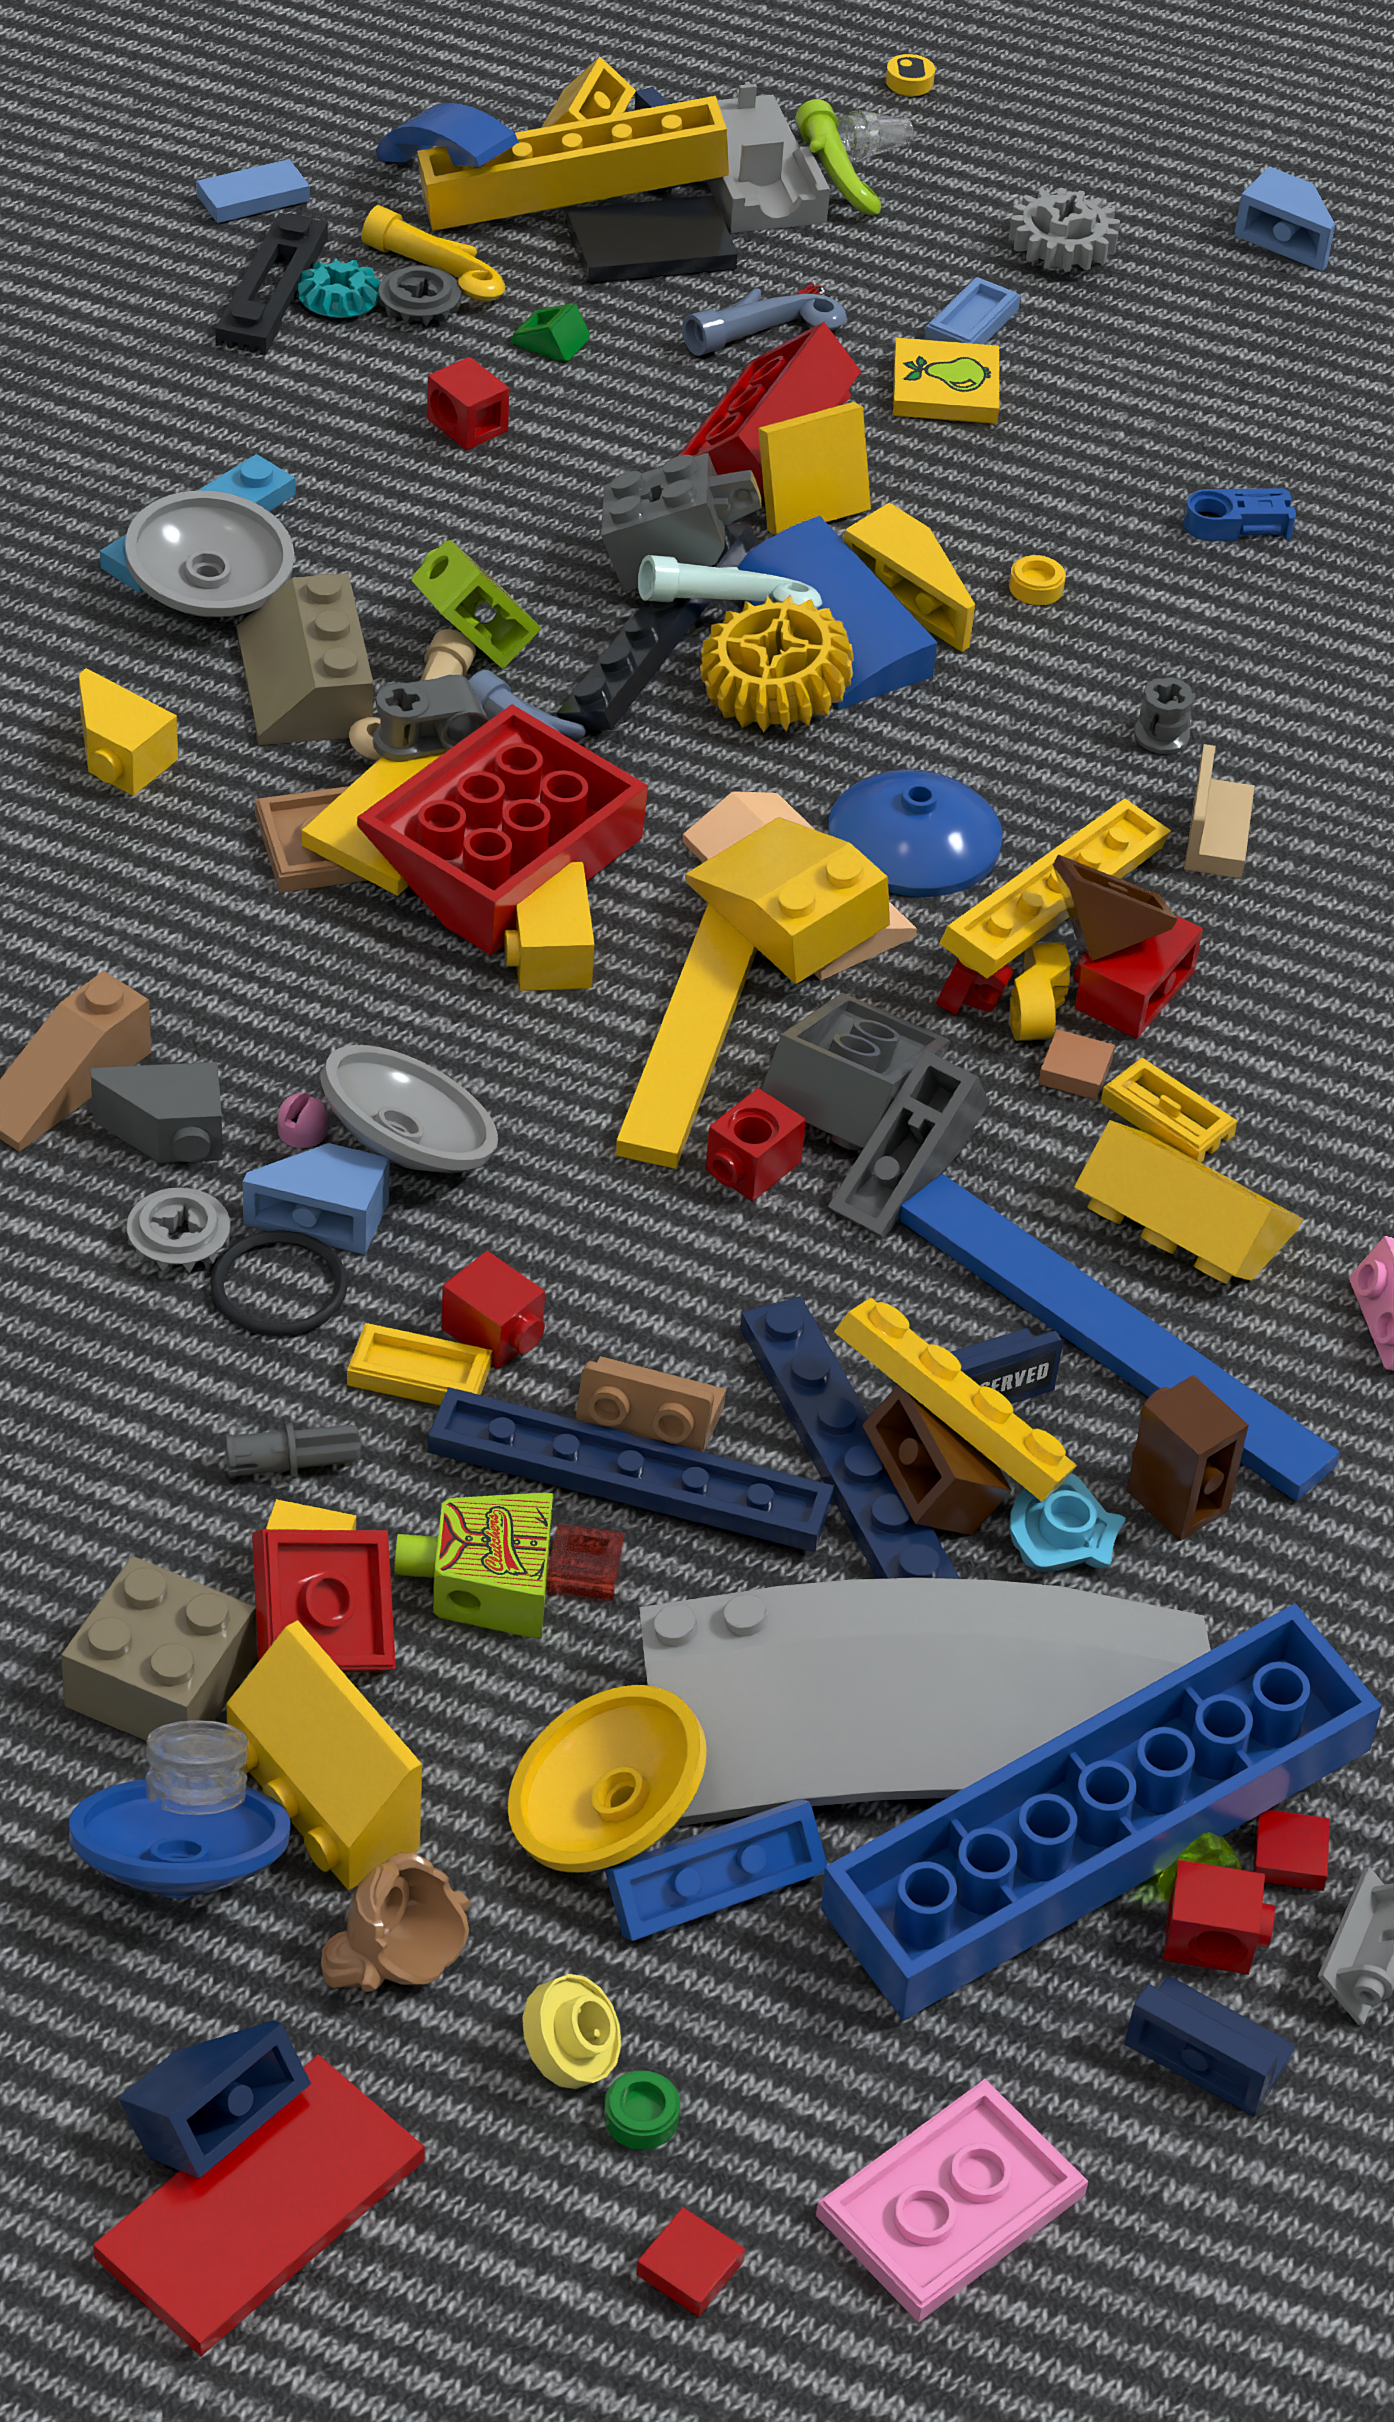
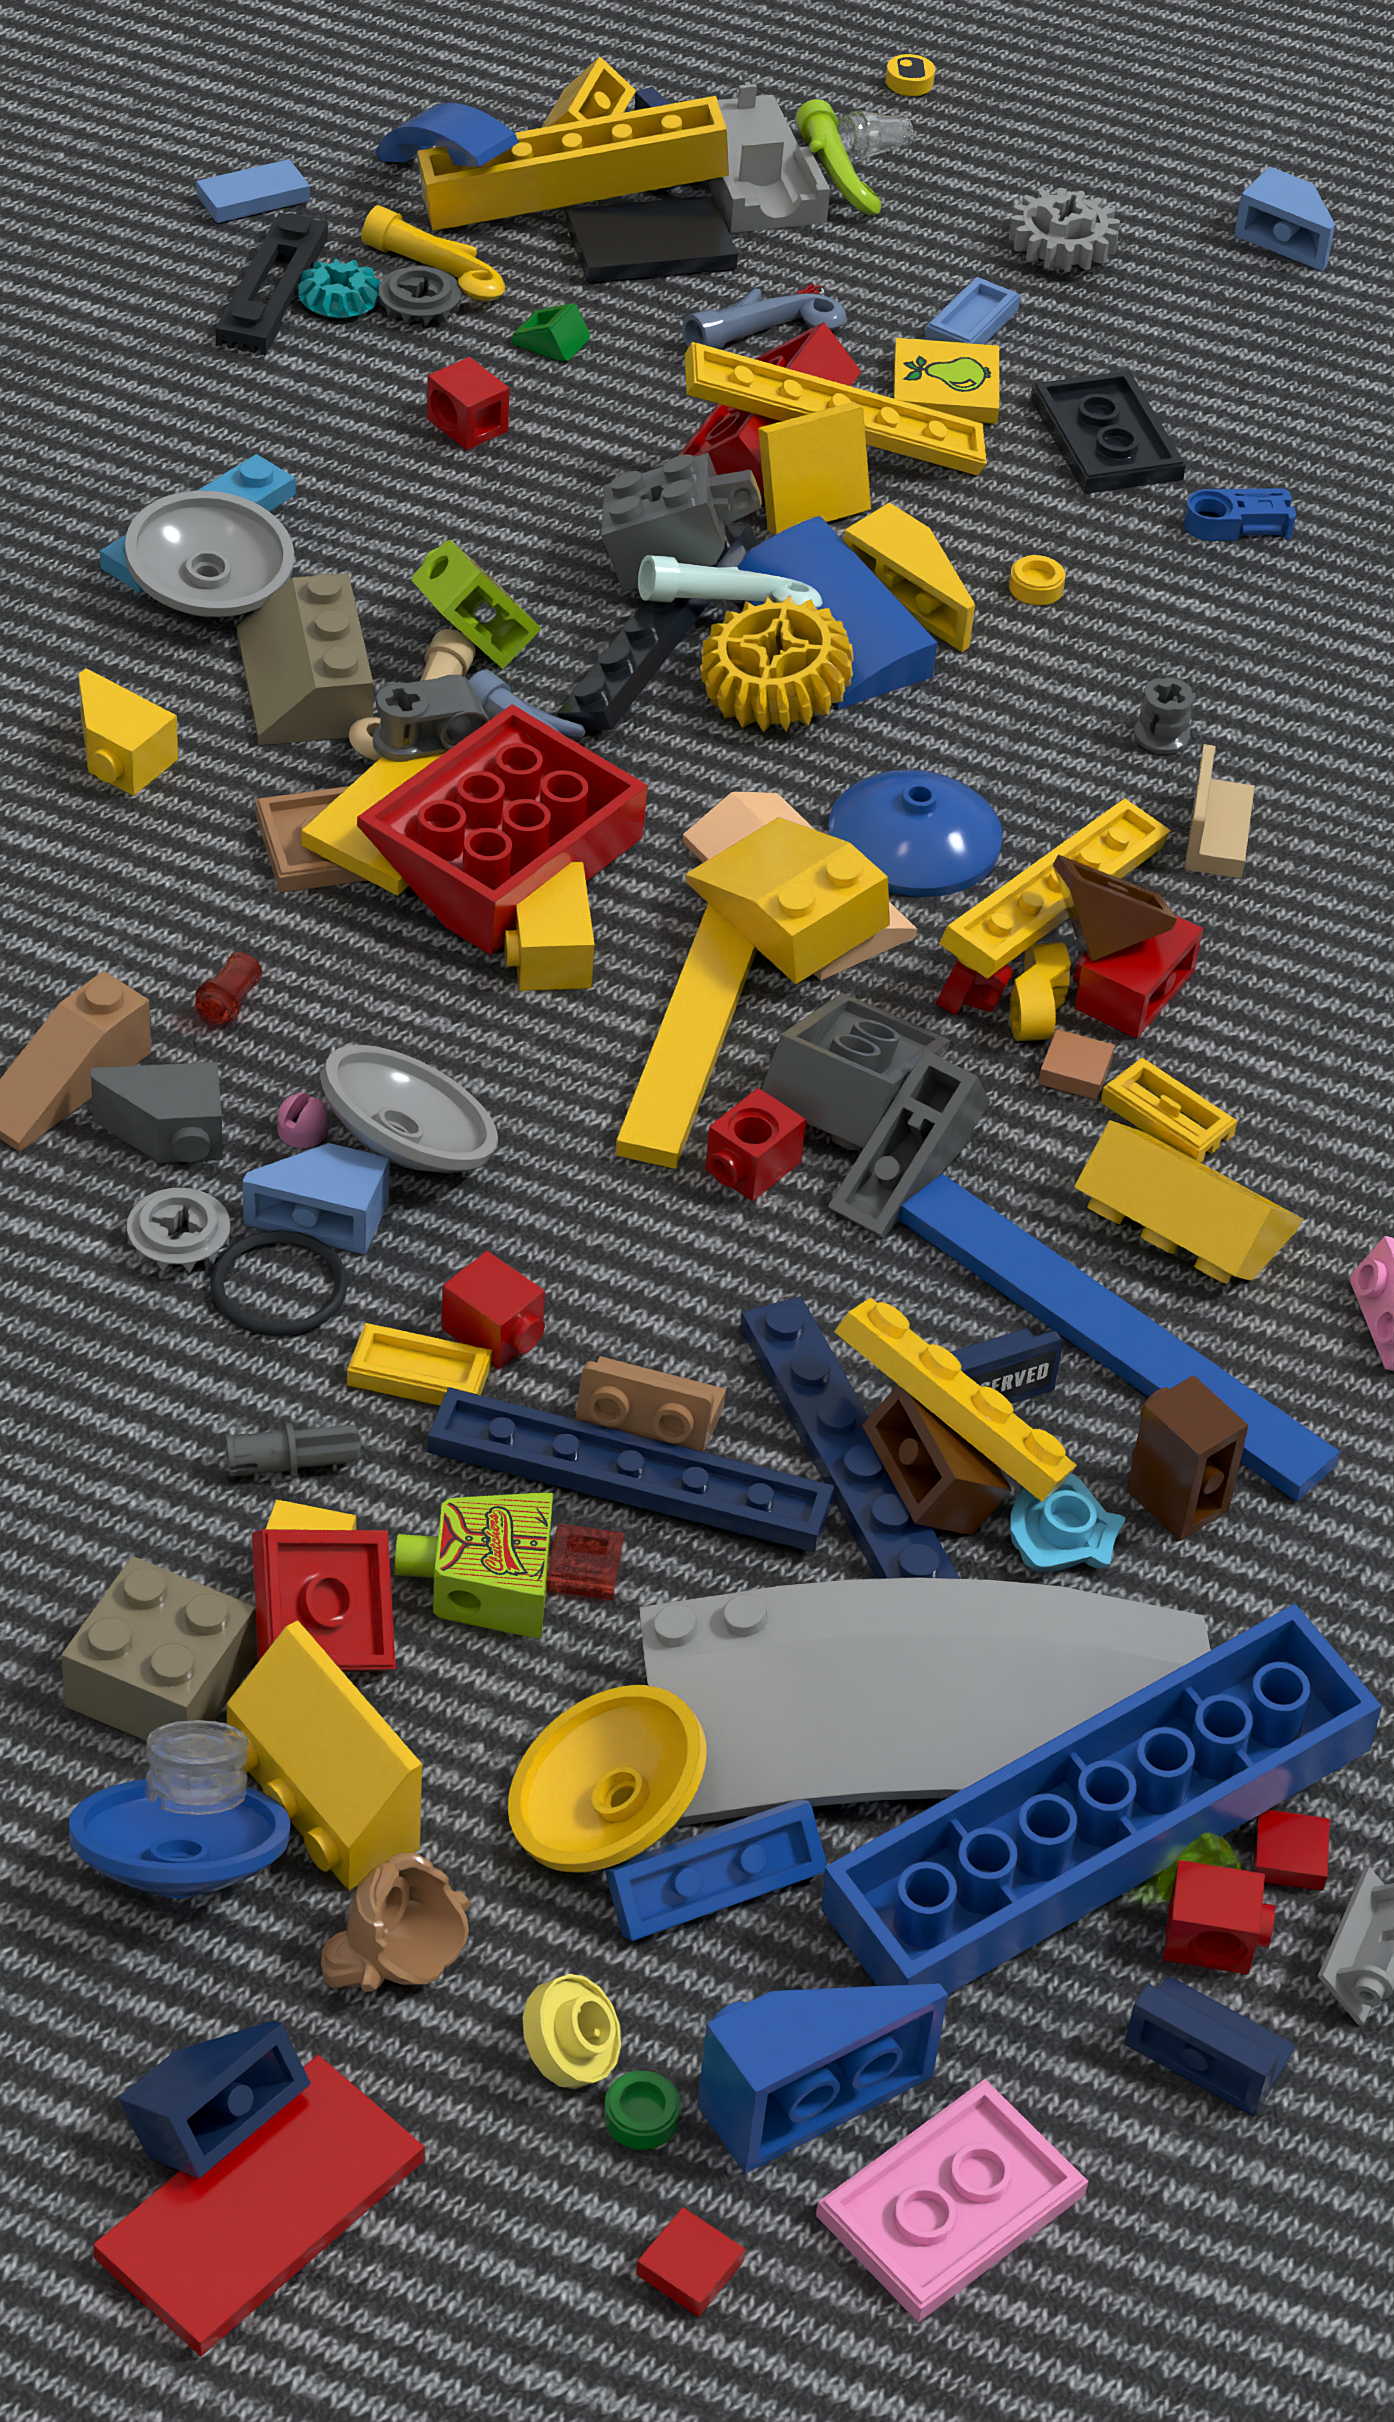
none -> clear red pin [195,952,263,1025]
none -> yellow tile [685,342,987,476]
none -> blue slope [697,1983,948,2174]
none -> black tile [1030,371,1186,494]

